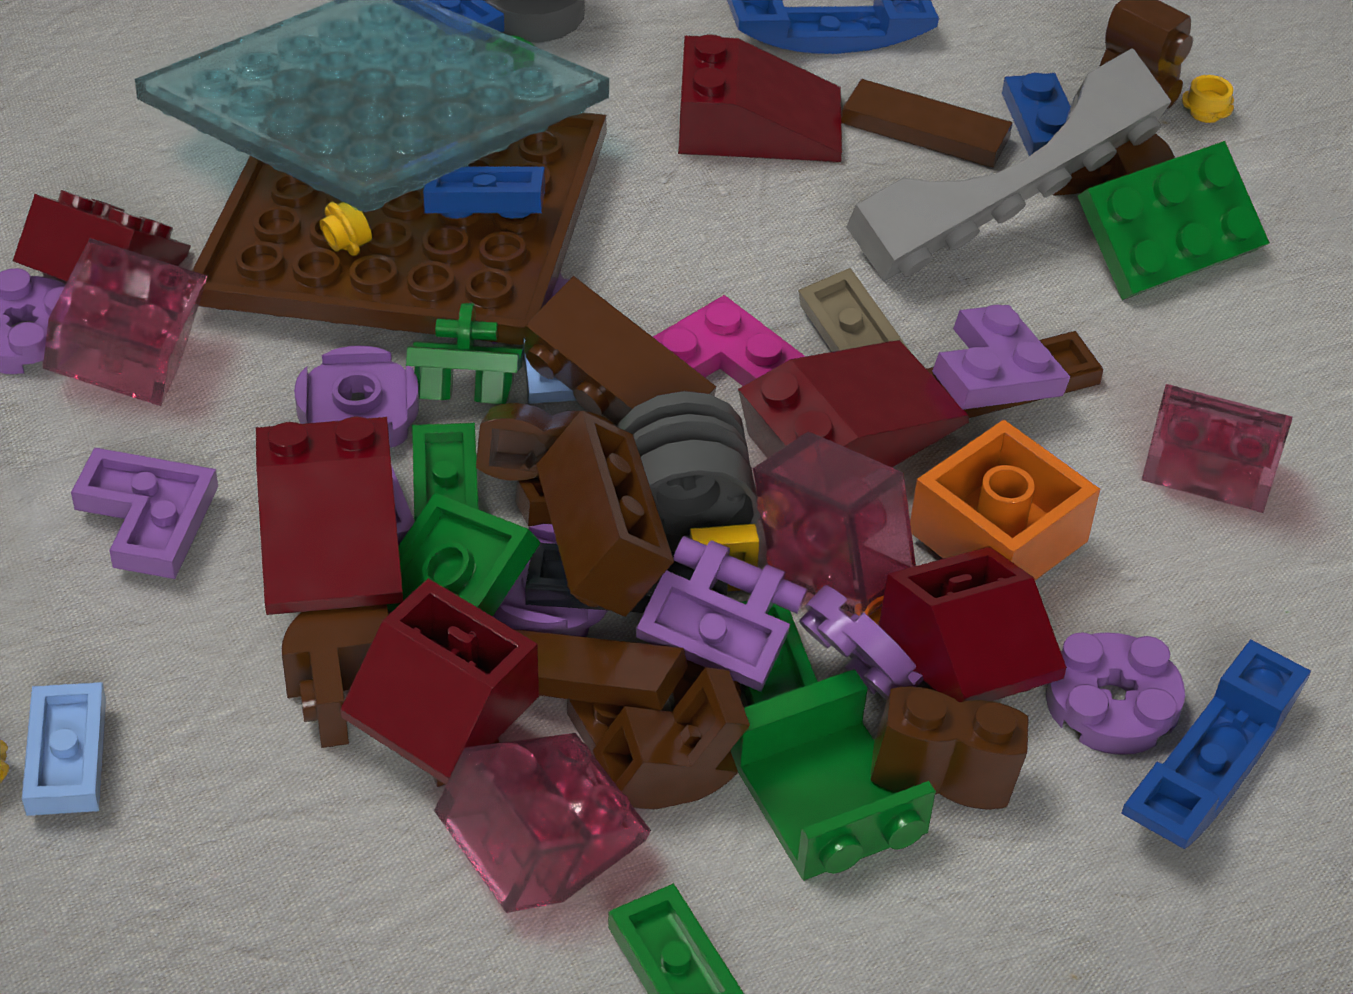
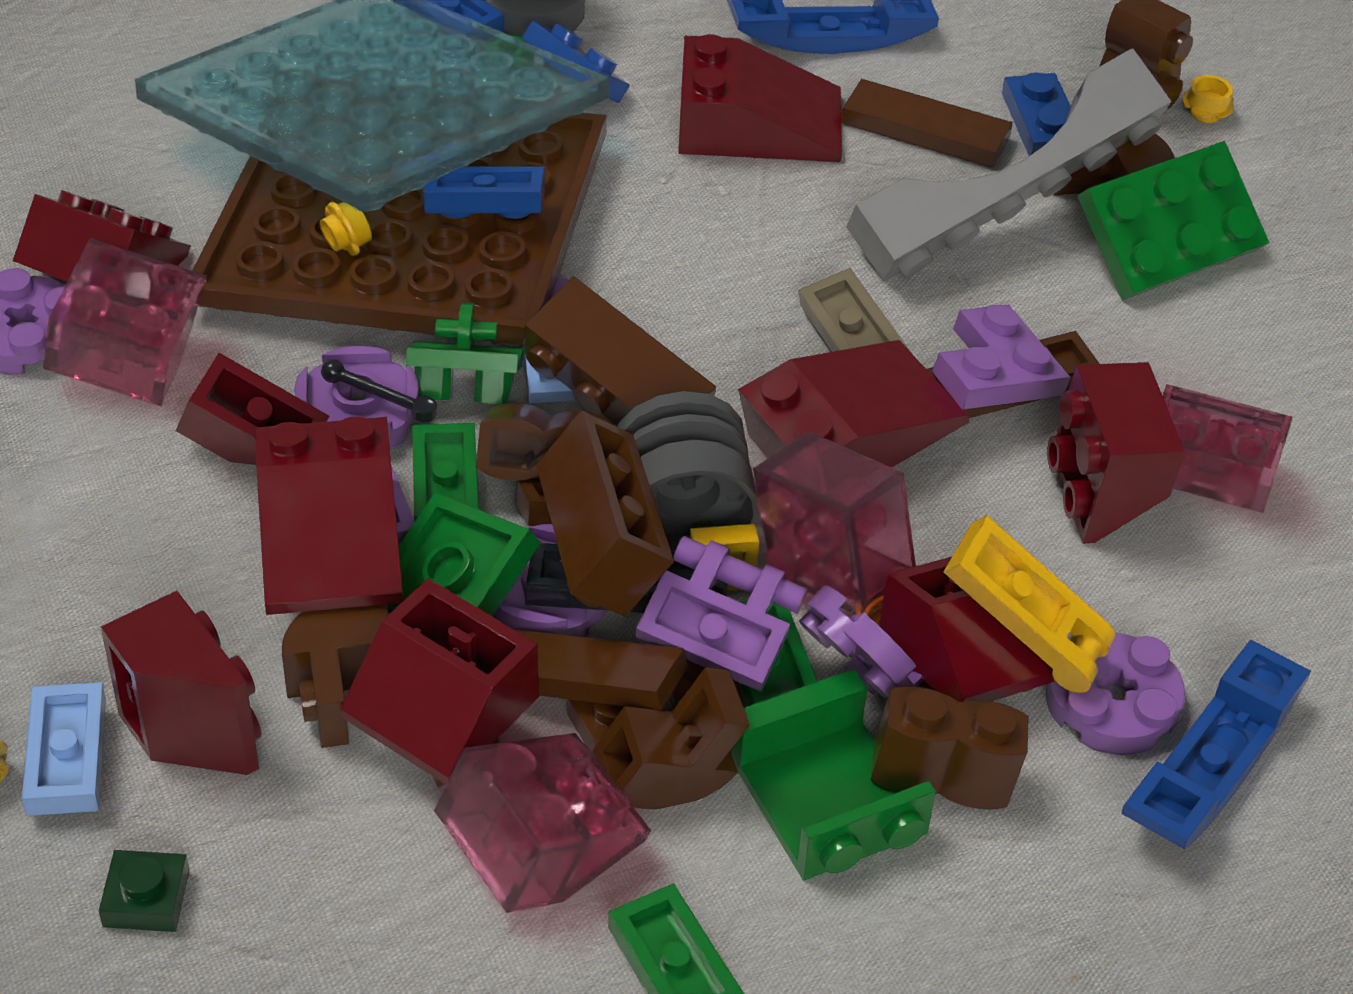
medium lavender plate [71,447,218,579] -> none
dark pink plate [653,295,805,386] -> none
orange brick [909,419,1100,580] -> none
none -> dark green plate [99,850,190,932]
none -> dark red slope [101,591,262,775]
none -> dark red slope [176,353,330,465]
none -> black hinge [321,359,437,422]
none -> blue plate [522,20,630,103]
none -> yellow plate [944,515,1116,693]
none -> dark red slope [1047,362,1185,544]

